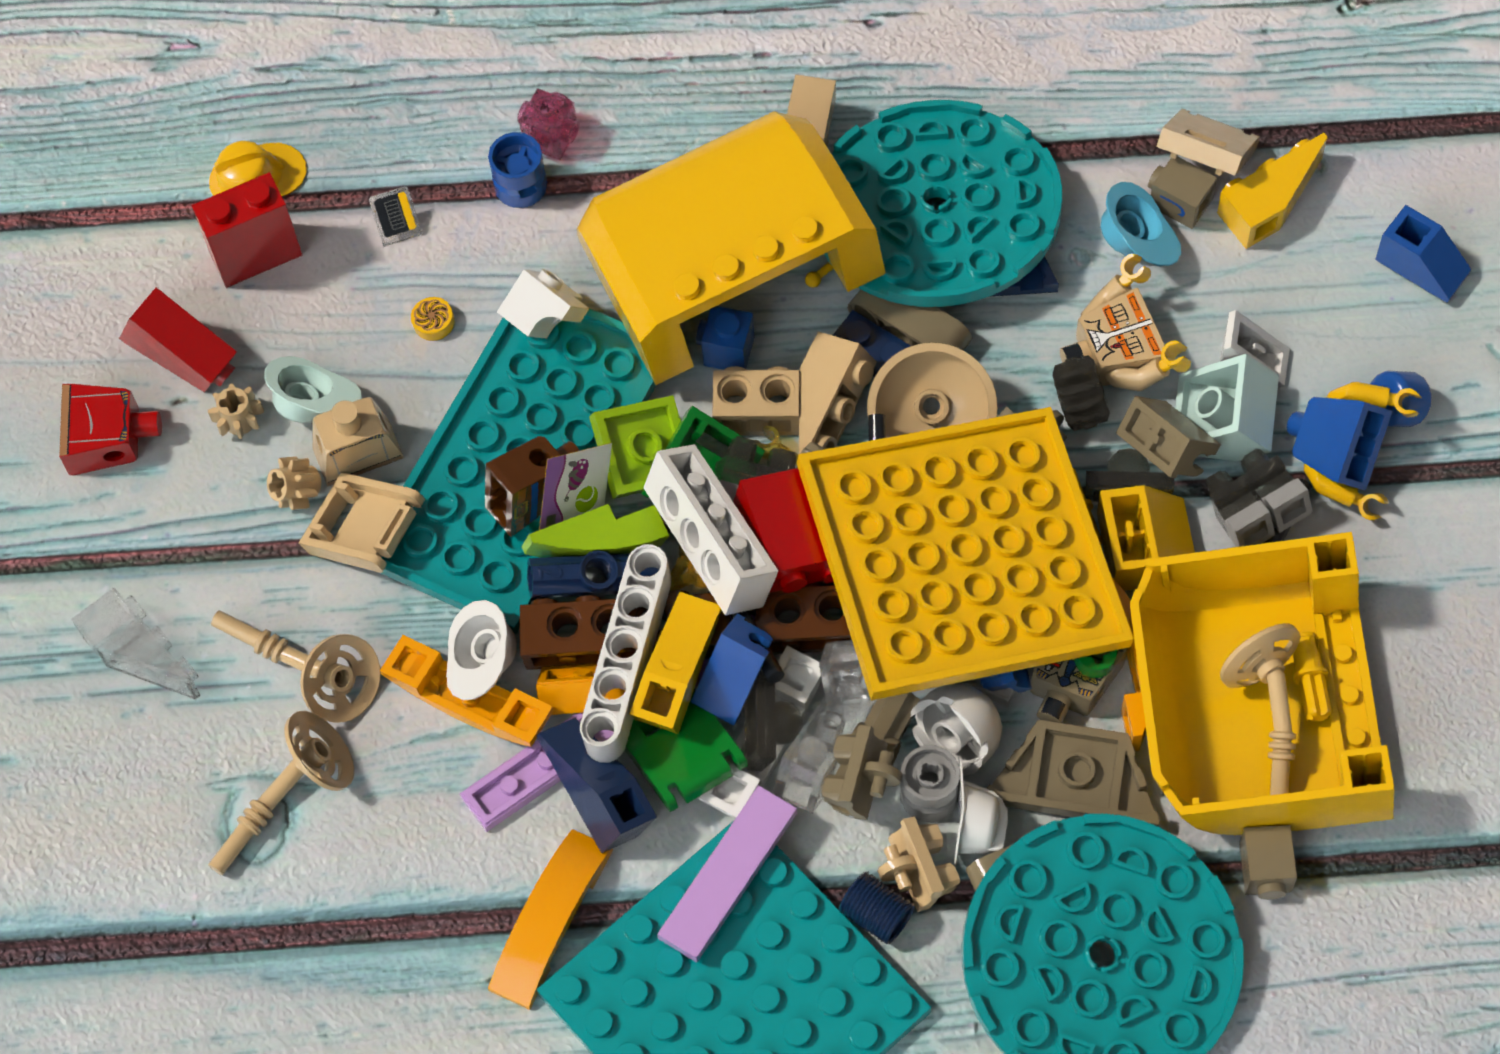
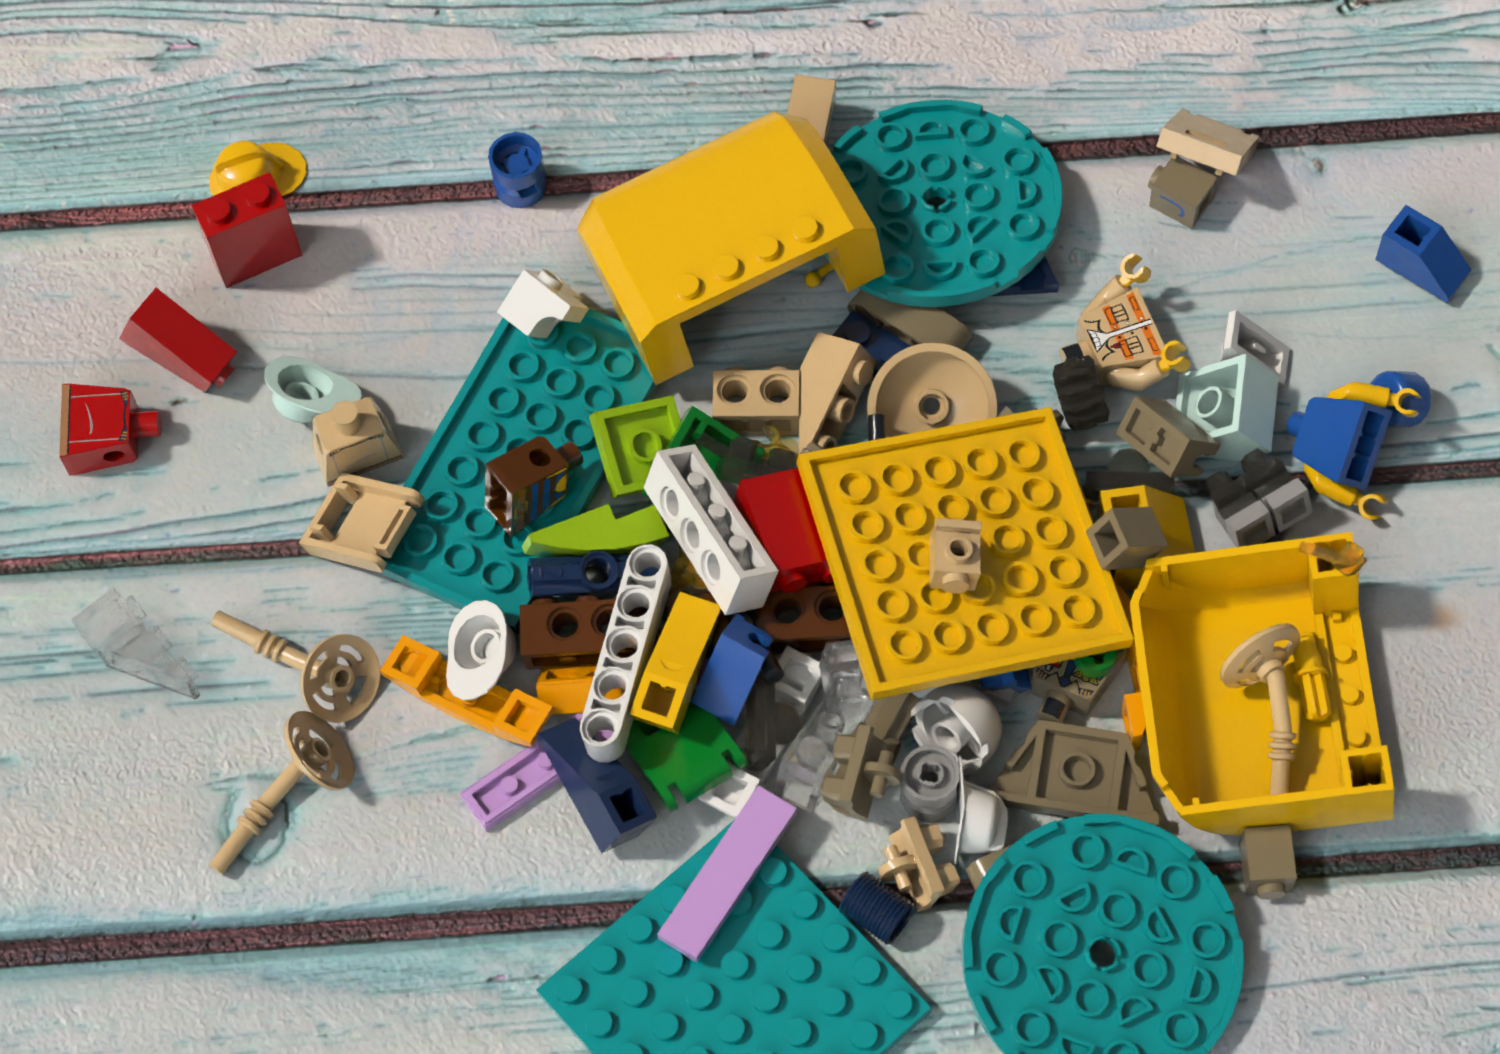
tan gear [208,383,264,439] -> none
tan gear [267,456,321,510] -> none
slope [368,187,423,247] -> none
tile [411,297,455,341] -> none
light orange slope [488,829,613,1010] -> none
clear pink brick [517,88,580,160] -> none
sticker [539,443,612,530] -> none
blue brick [696,306,755,370] -> none
medium azure piece [1100,182,1181,266] -> none
yellow slope [1217,133,1327,249] -> none
none -> tan brick [929,518,982,593]
none -> dark tan brick [1086,507,1168,570]
none -> clear yellow hand [1299,541,1367,577]

